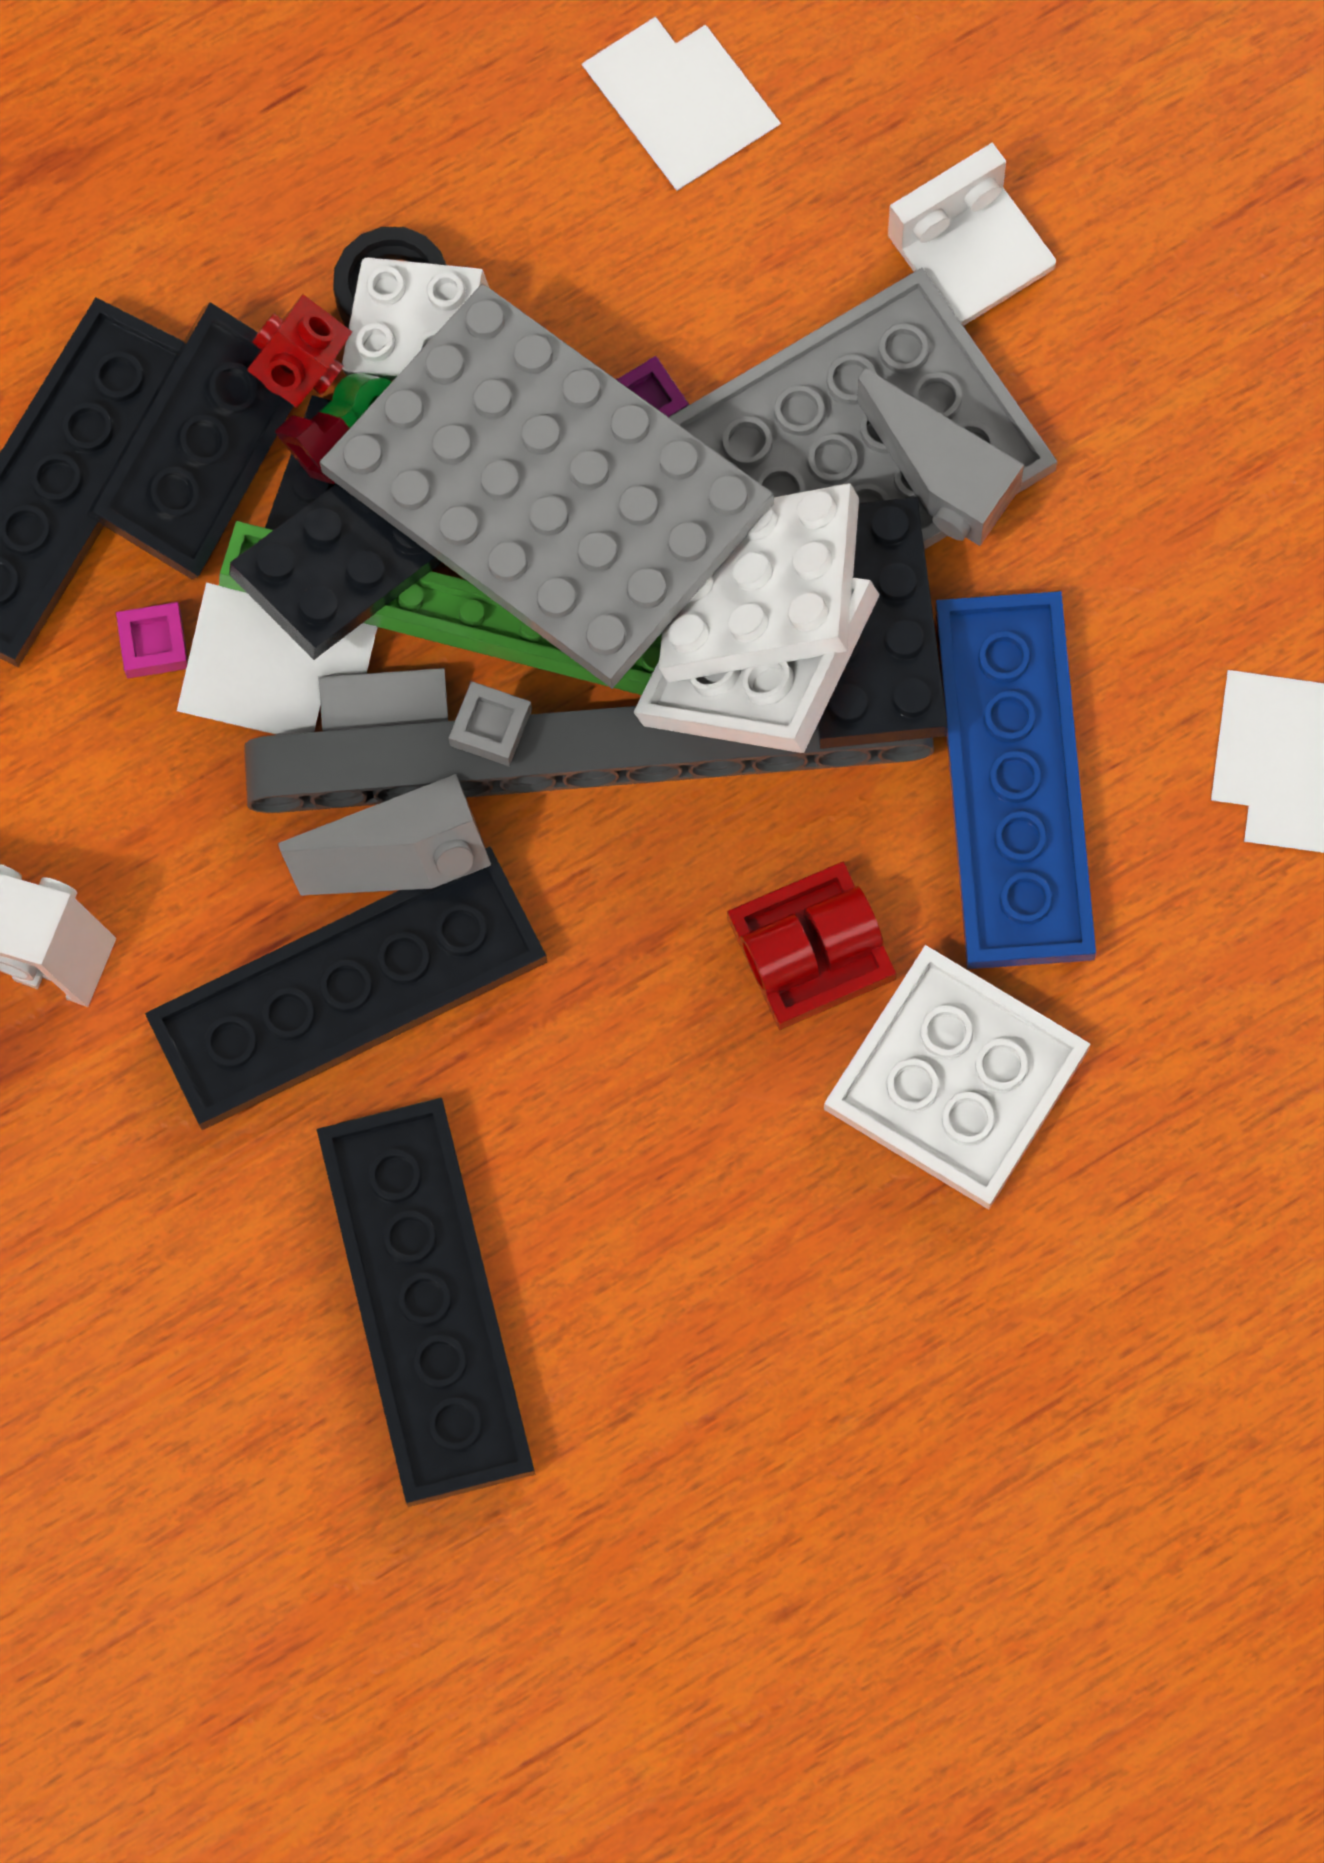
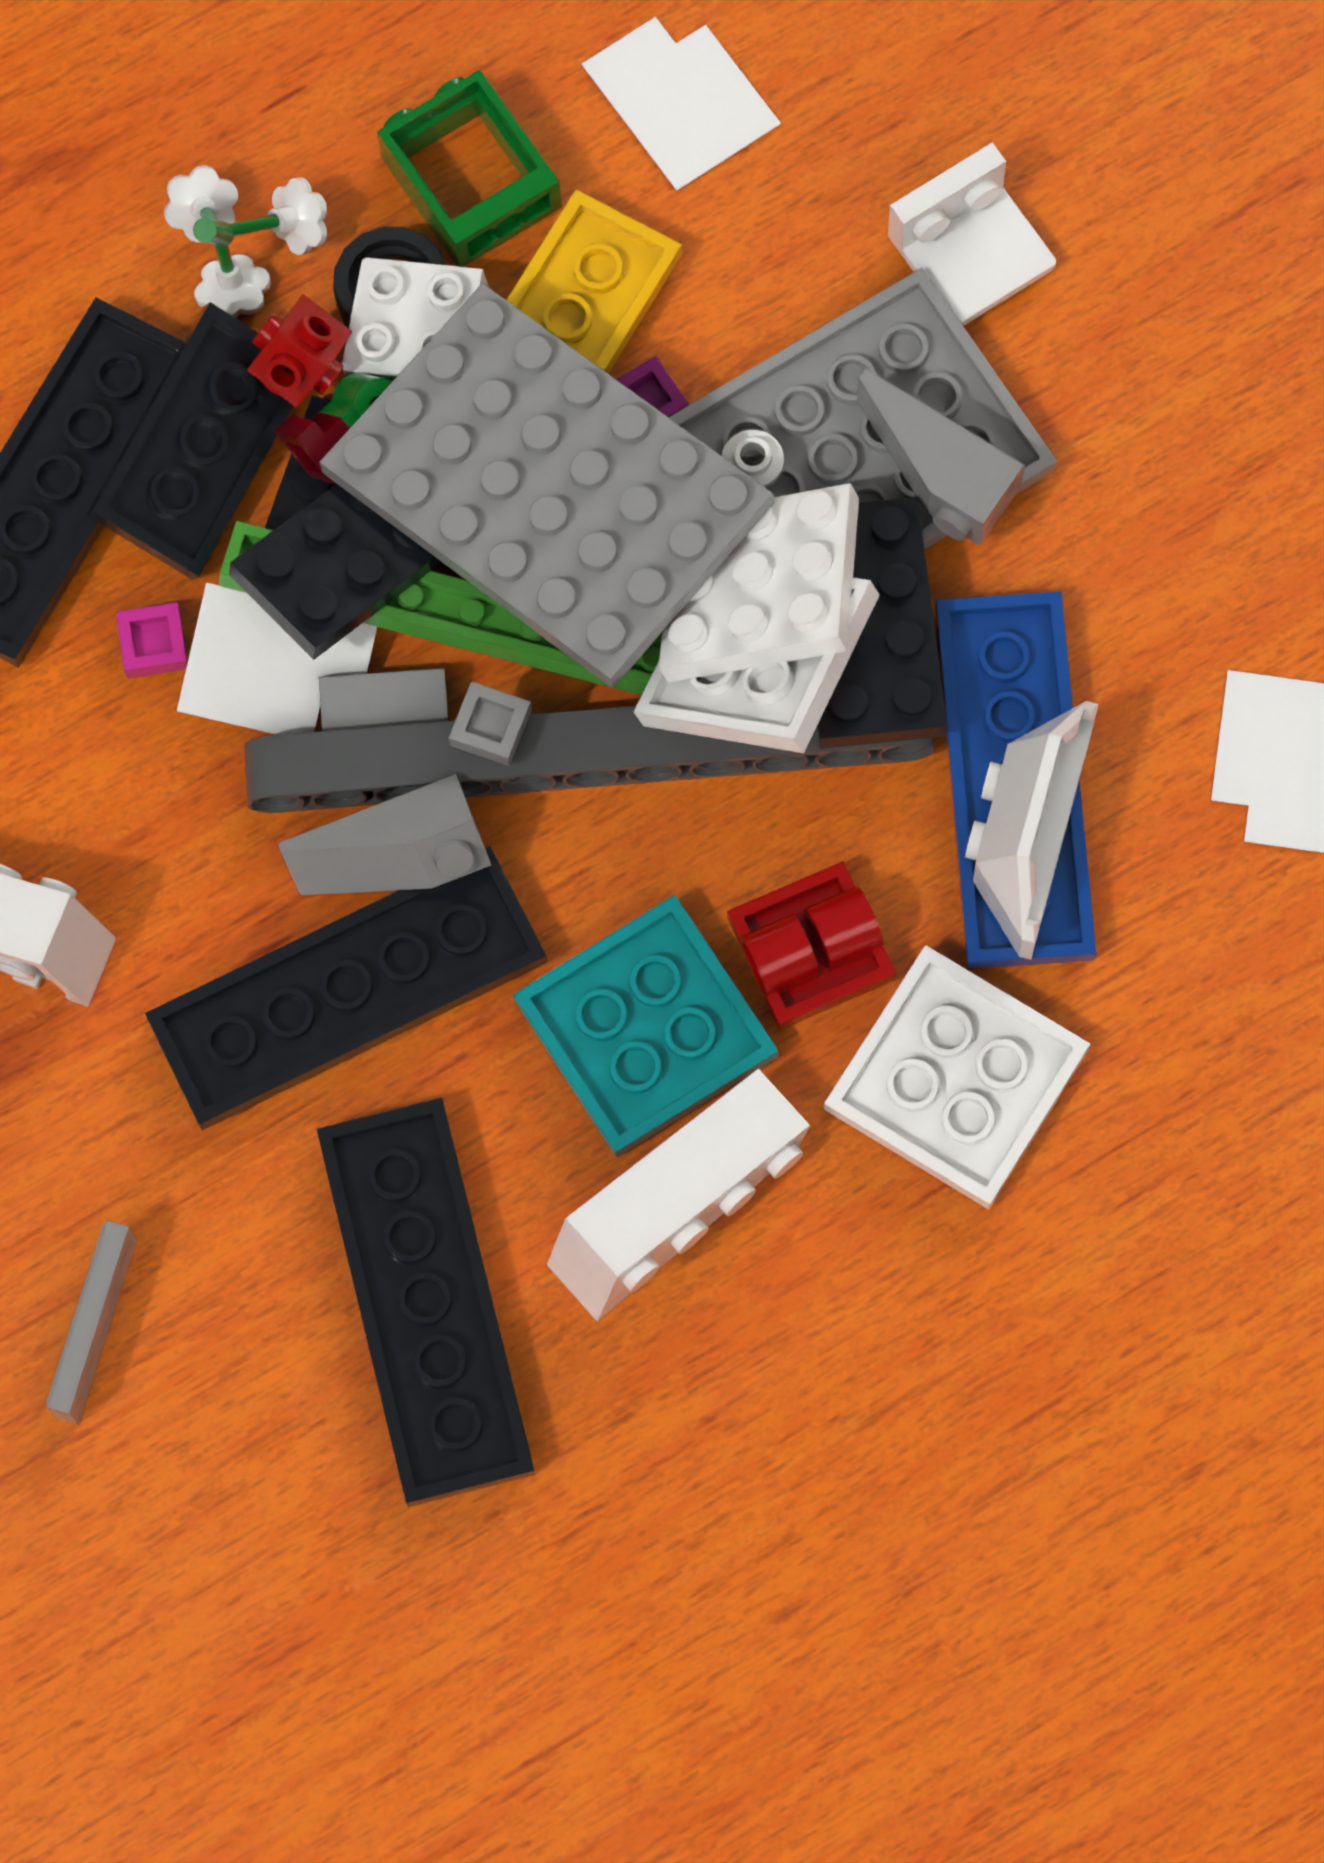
none -> light grey tile [46,1221,137,1425]
none -> white plant [164,165,327,318]
none -> green window [377,69,562,267]
none -> yellow plate [507,189,682,374]
none -> teal plate [513,895,779,1158]
none -> white wedge [547,1068,810,1322]
none -> white plate [722,430,784,488]
none -> white wedge [965,701,1098,960]

